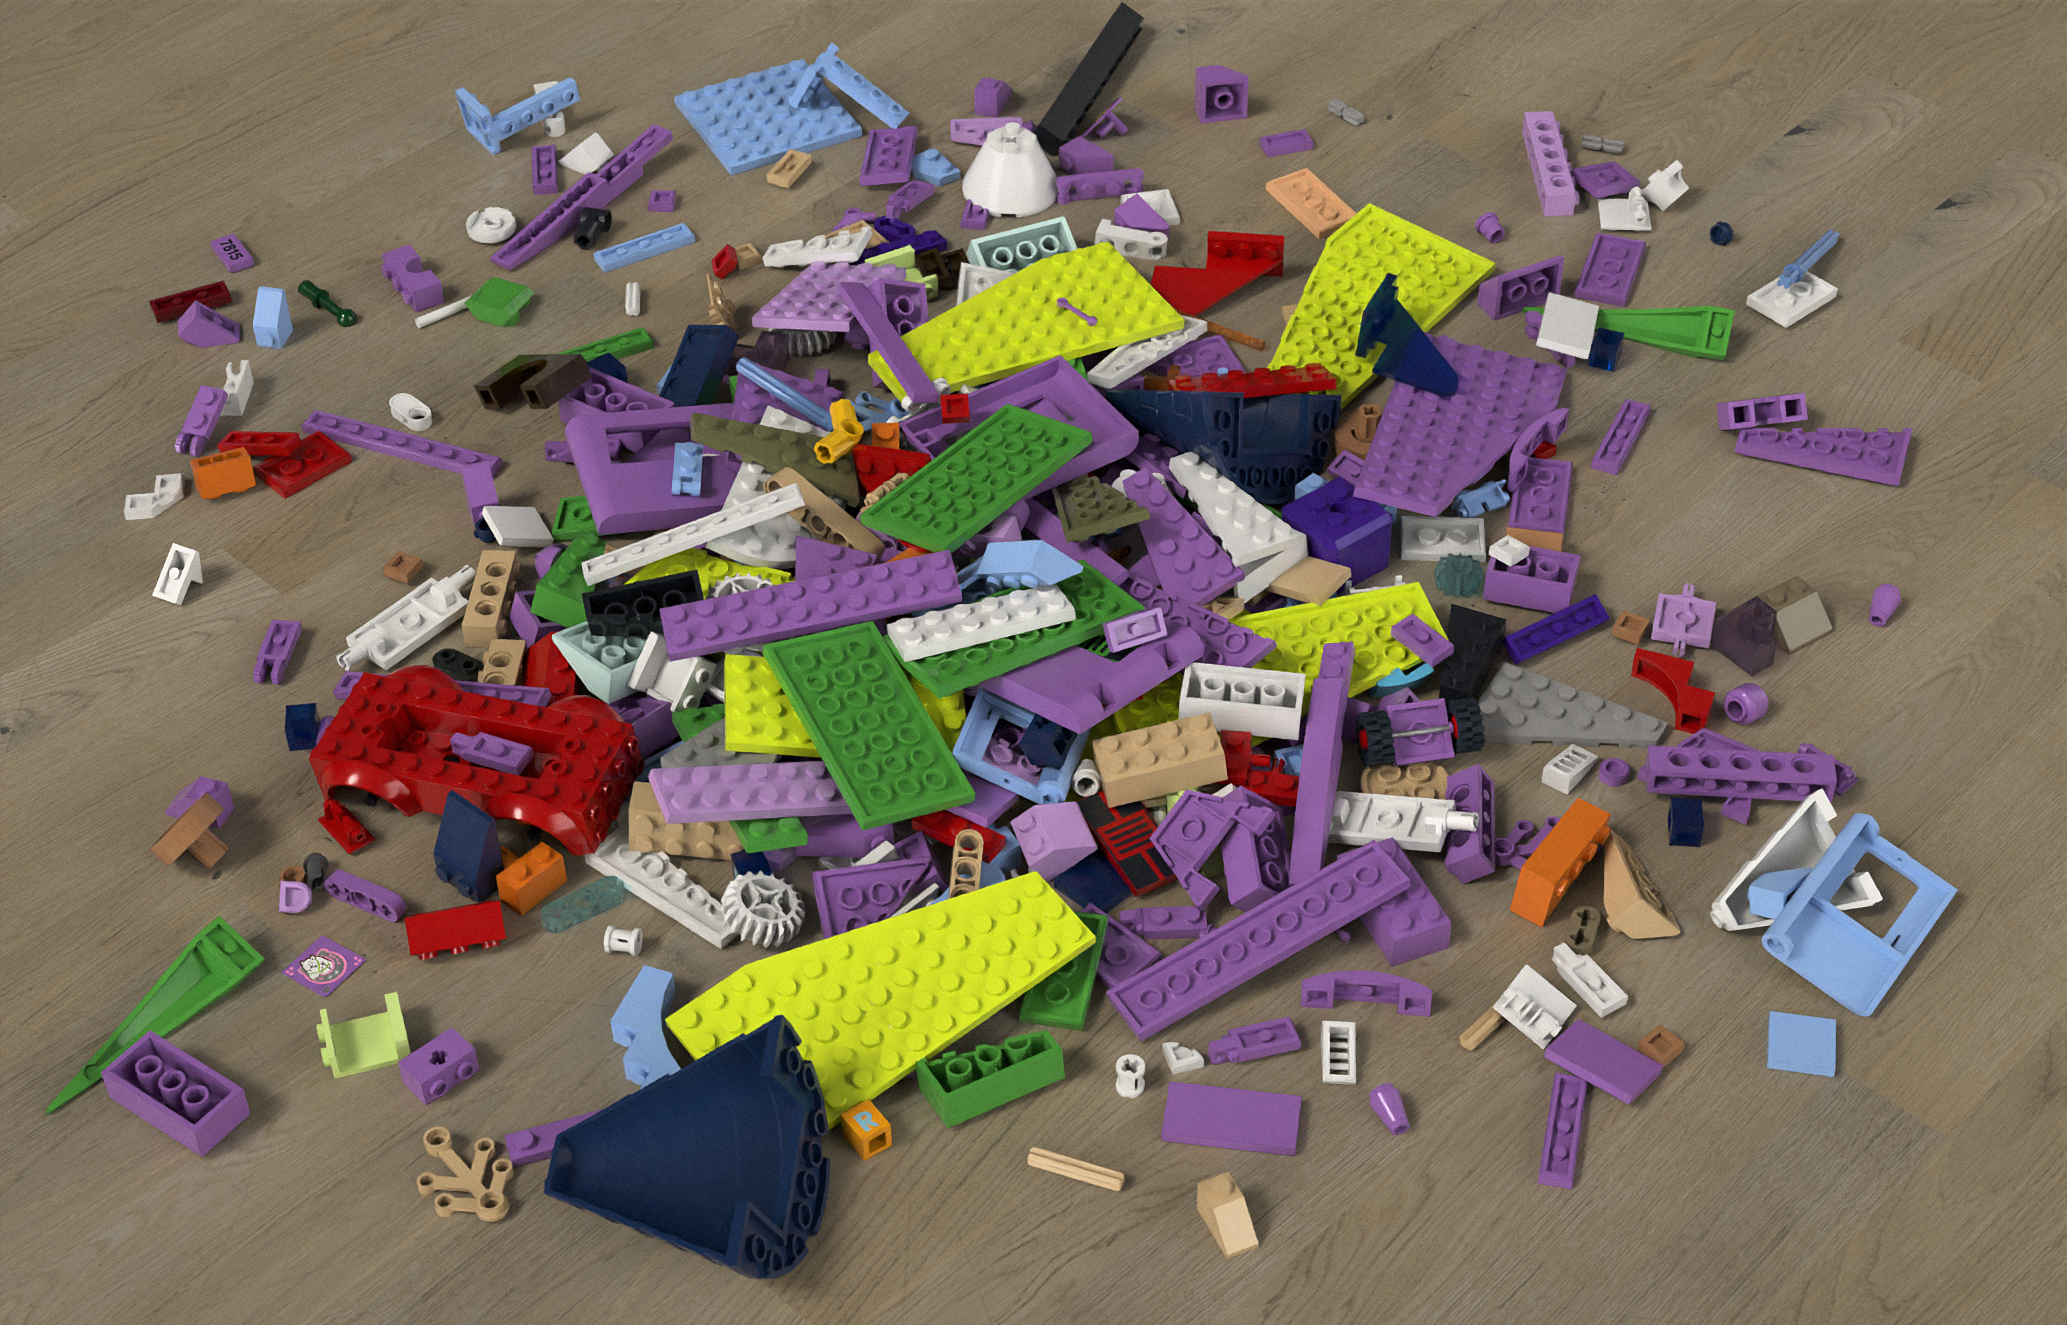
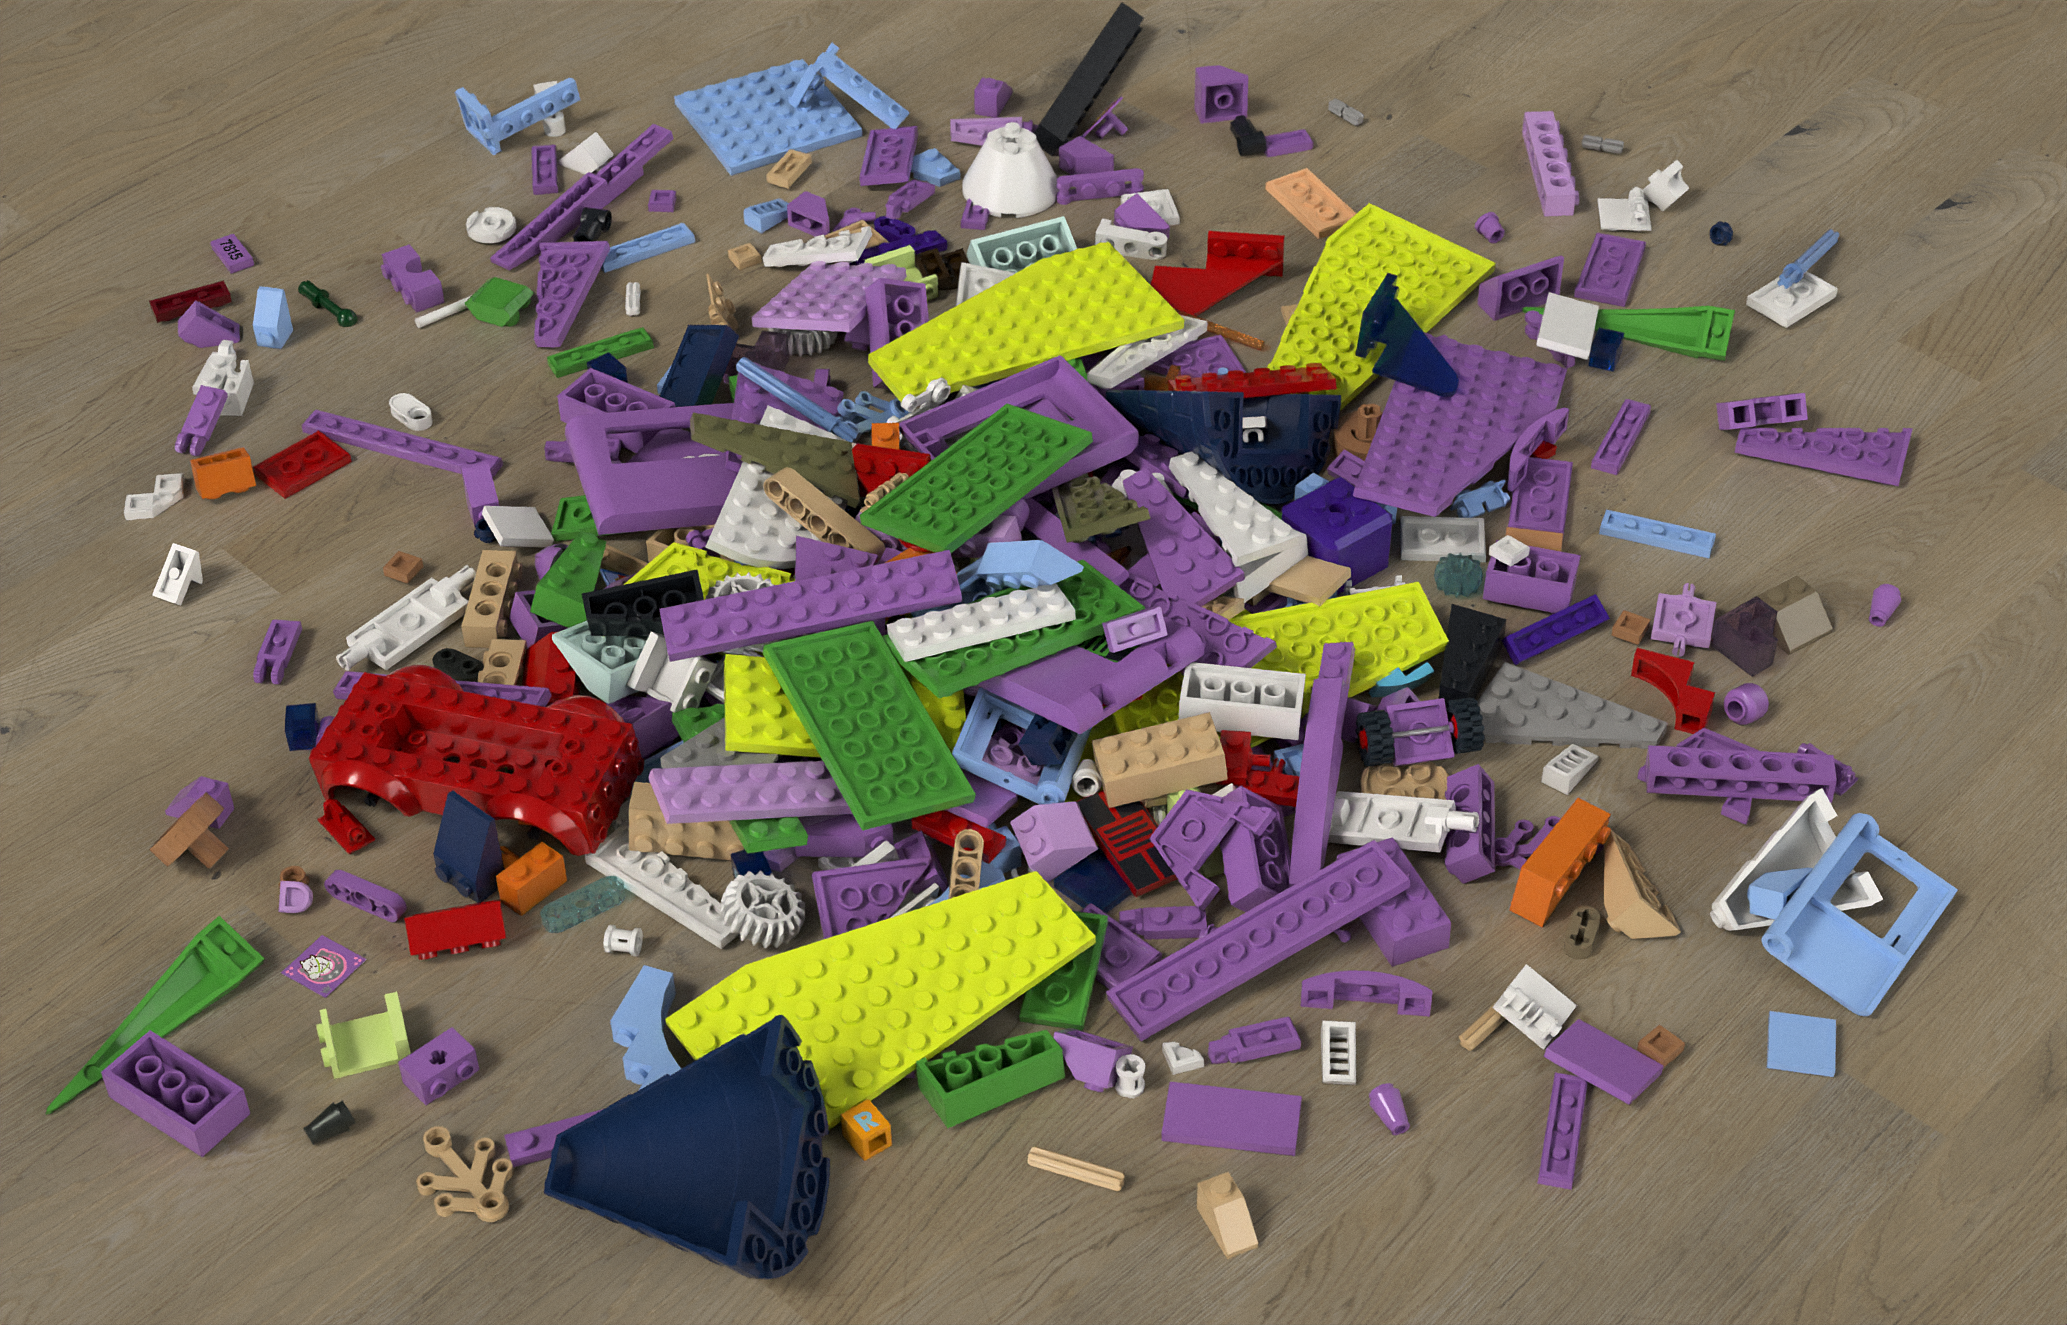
red plate [217,431,301,457] -> none
dark grey pin [303,853,328,890] -> none
medium lavender hinge [450,732,534,775] -> none
dark brown arch [474,354,592,409] -> none
white tile [581,483,805,586] -> none
light blue plate [671,442,703,497] -> none
red plate [711,244,738,280] -> none
yellow piece [813,399,864,464] -> none
medium lavender tile [837,282,940,403] -> none
red plate [940,394,970,424] -> none
medium lavender hinge [1057,298,1097,326] -> none
medium lavender plate [1391,614,1454,667] -> none
white hinge [1552,943,1628,1018] -> none
medium lavender plate [1571,161,1640,199] -> none
medium lavender tile [1599,758,1630,787] -> none
clear blue brick [1667,798,1704,847] -> none
none -> white hinge [192,340,237,395]
none -> pearl dark grey cone [303,1100,356,1145]
none -> medium lavender wing [534,241,611,348]
none -> light blue slope [743,198,789,233]
none -> medium lavender slope [787,191,830,236]
none -> medium lavender slope [1053,1028,1133,1092]
none -> black piece [1230,115,1266,156]
none -> white tile [1242,416,1268,443]
none -> light blue tile [1599,510,1716,558]

